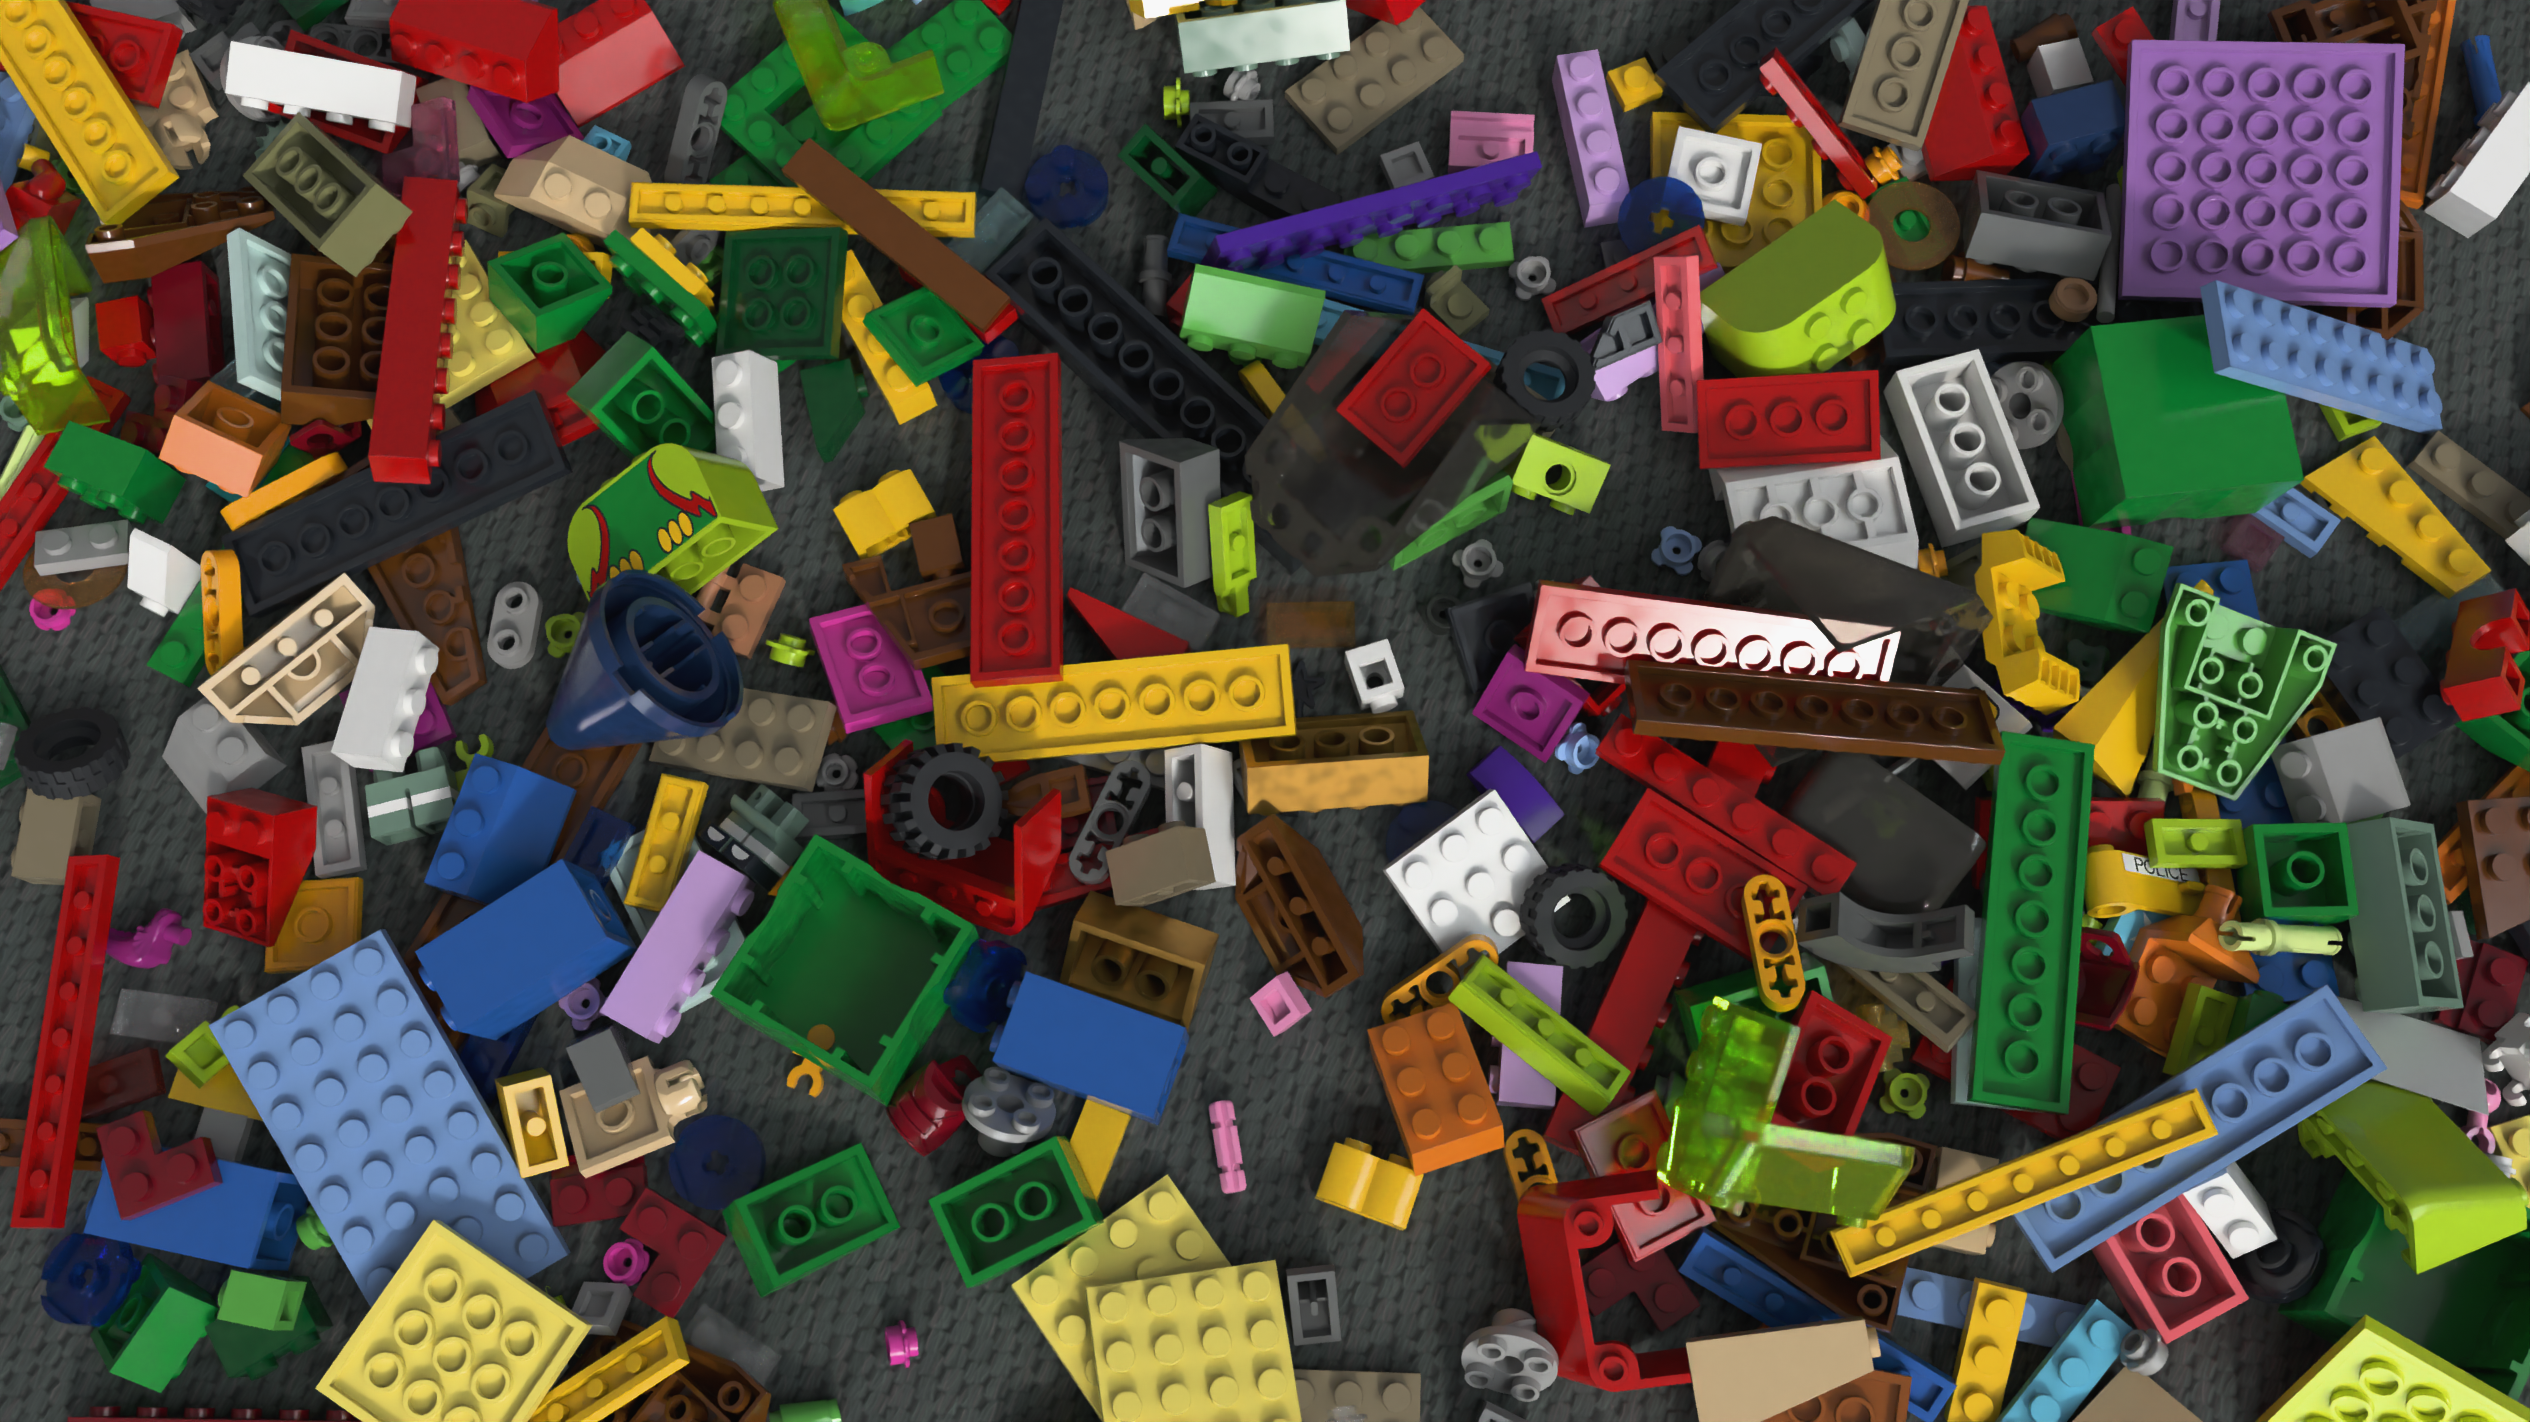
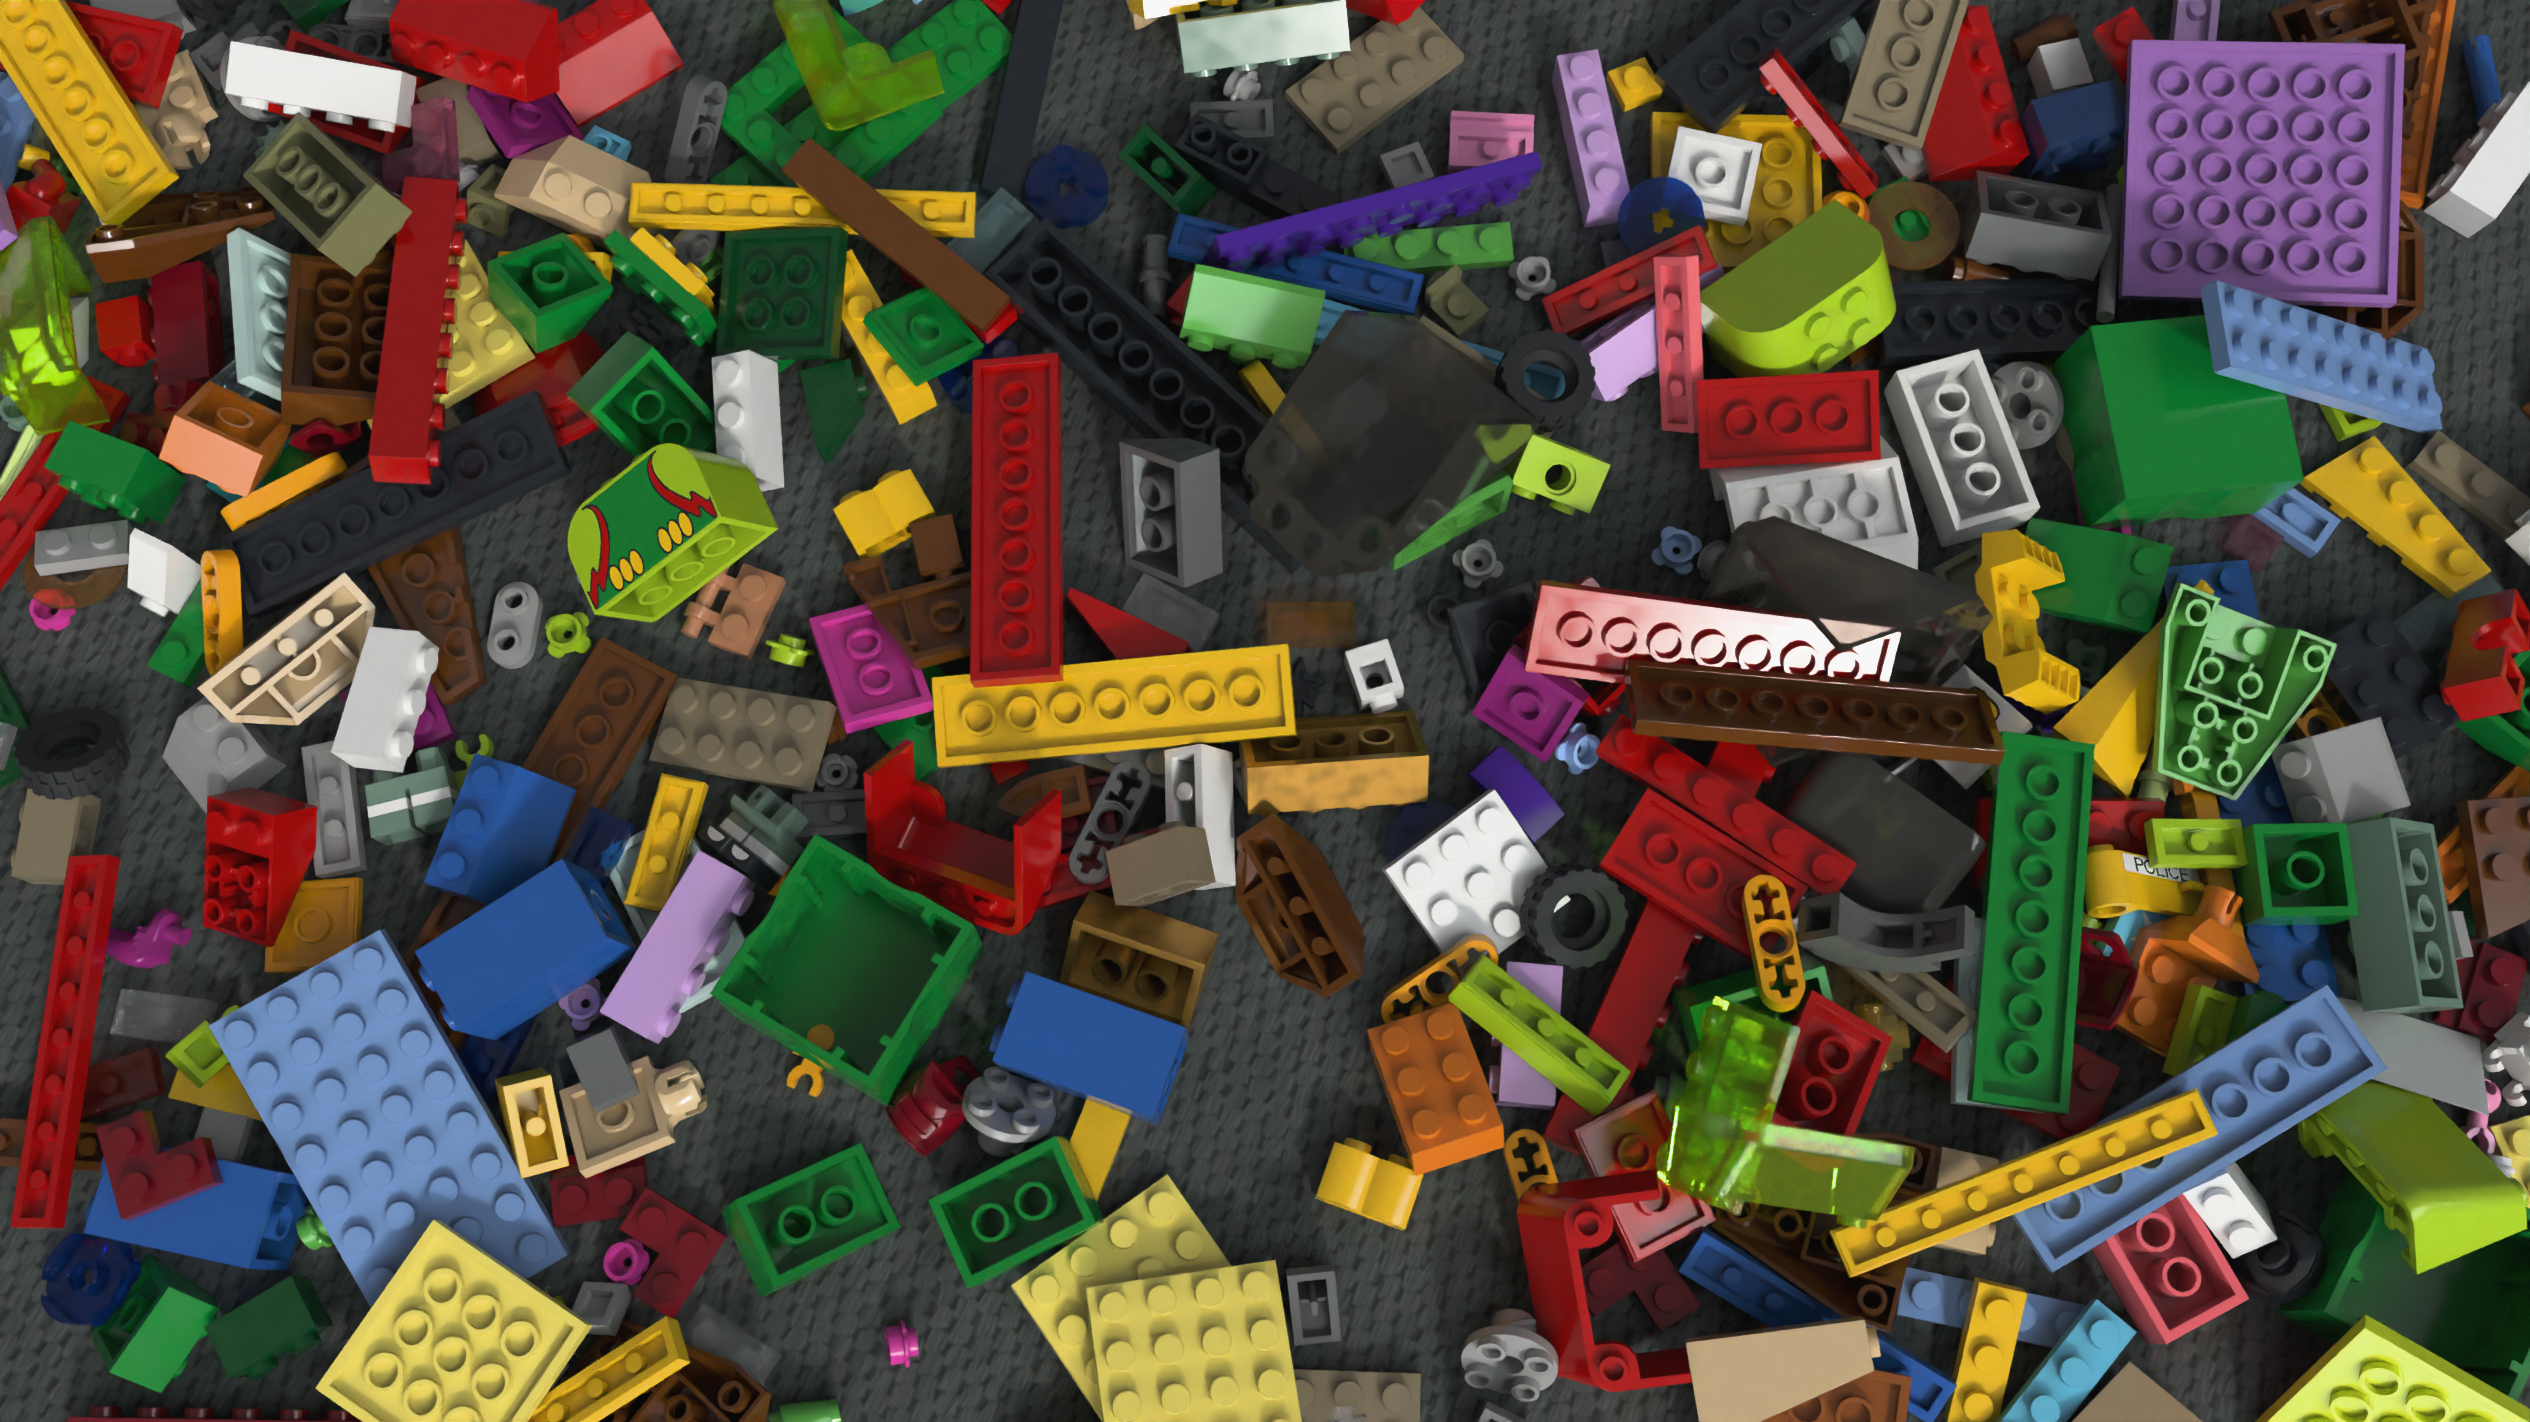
bright green brick [217,1270,307,1331] -> none
dark blue cone [546,569,744,750] -> none
clear blue plate [669,1115,766,1211] -> none
black tyre [881,743,1009,860] -> none
clear blue plate [943,939,1027,1033] -> none
lime plate [1164,77,1190,128] -> none
lime hinge [1208,491,1257,617] -> none
bright pink axle [1209,1100,1247,1194] -> none
bright pink plate [1250,971,1312,1037] -> none
red plate [1336,308,1492,469] -> none
tile [1590,301,1663,371] -> none
light orange plate [1864,146,1903,186] -> none
lime plate [1879,1068,1930,1119] -> none
light orange plate [1918,543,1948,586] -> none
medium nougat tile [2049,277,2097,322] -> none
light grey plate [2120,1328,2168,1376] -> none
yellowish green pin [2218,919,2343,956] -> none

